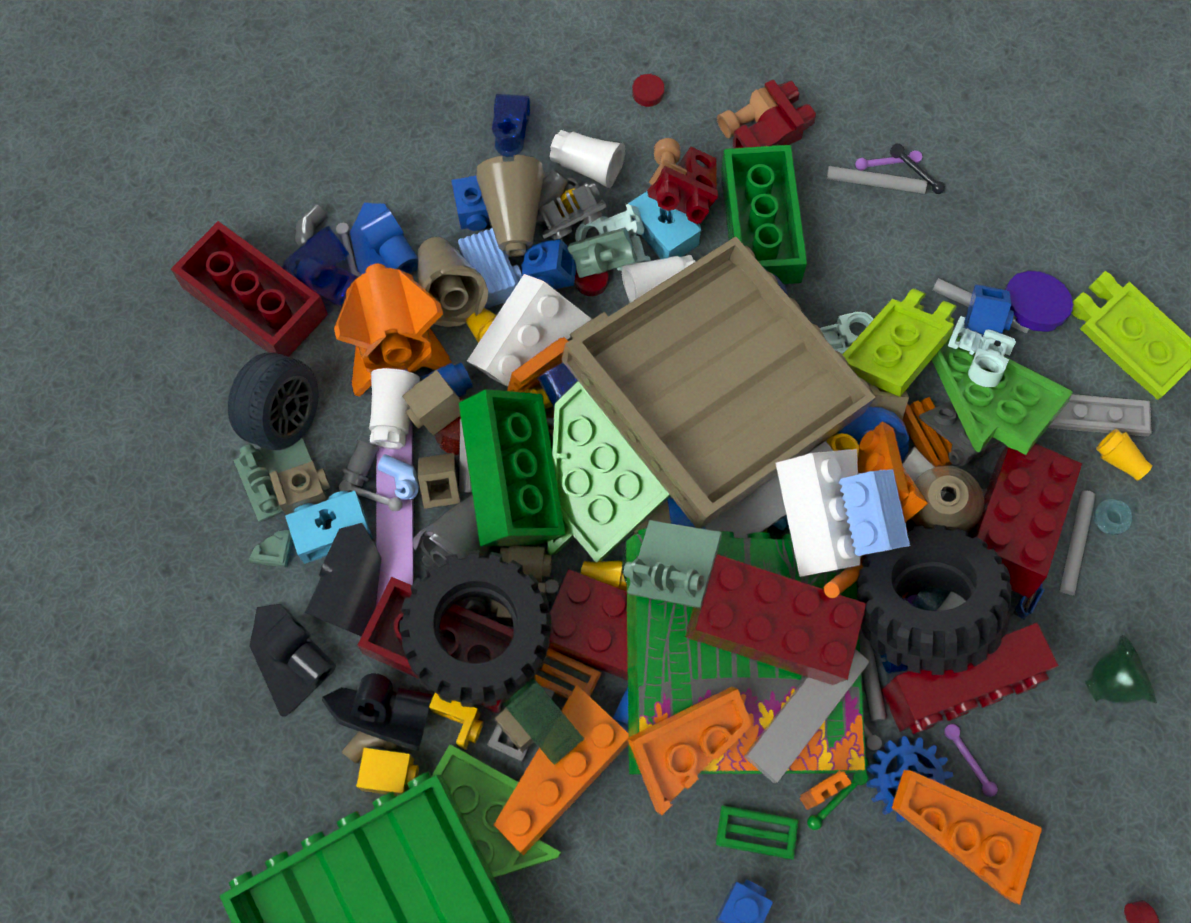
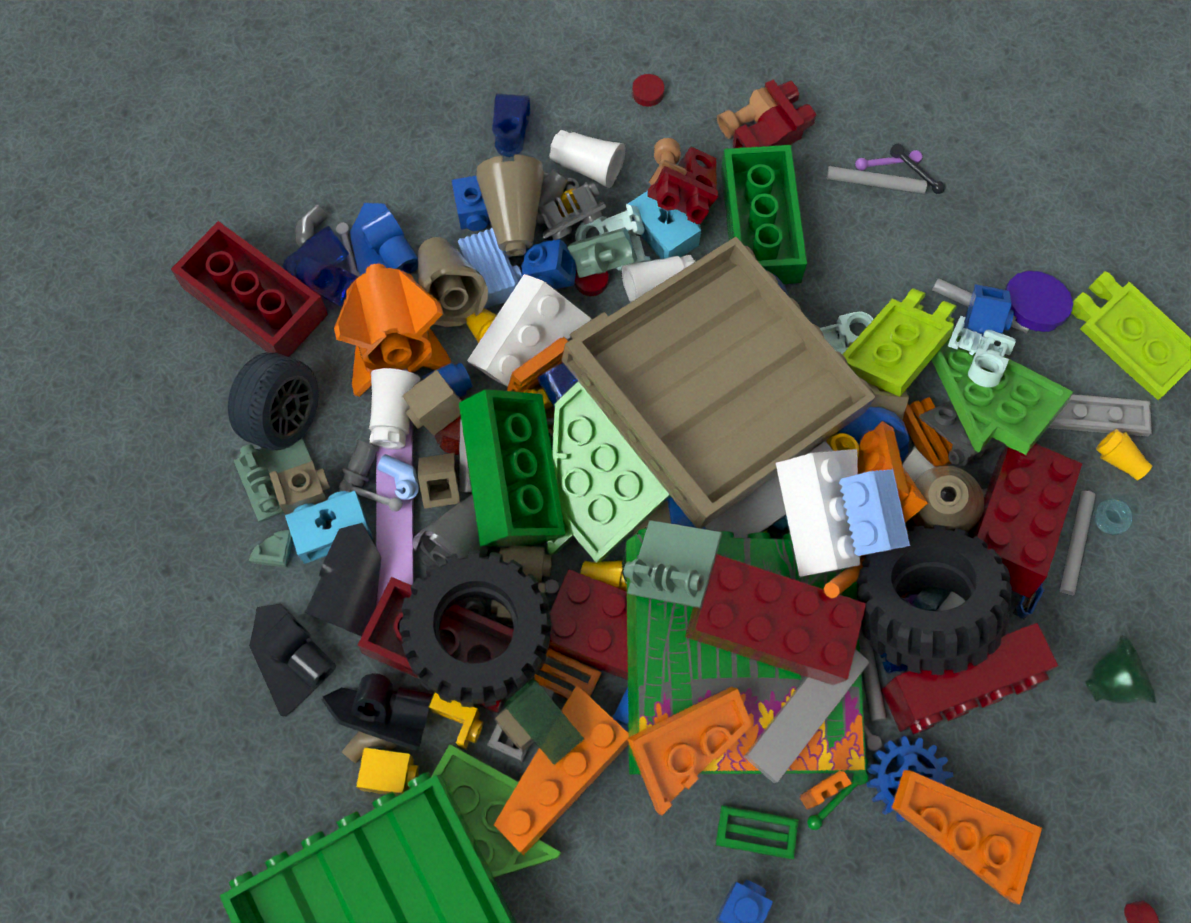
medium lavender hinge [944,724,998,797] -> none

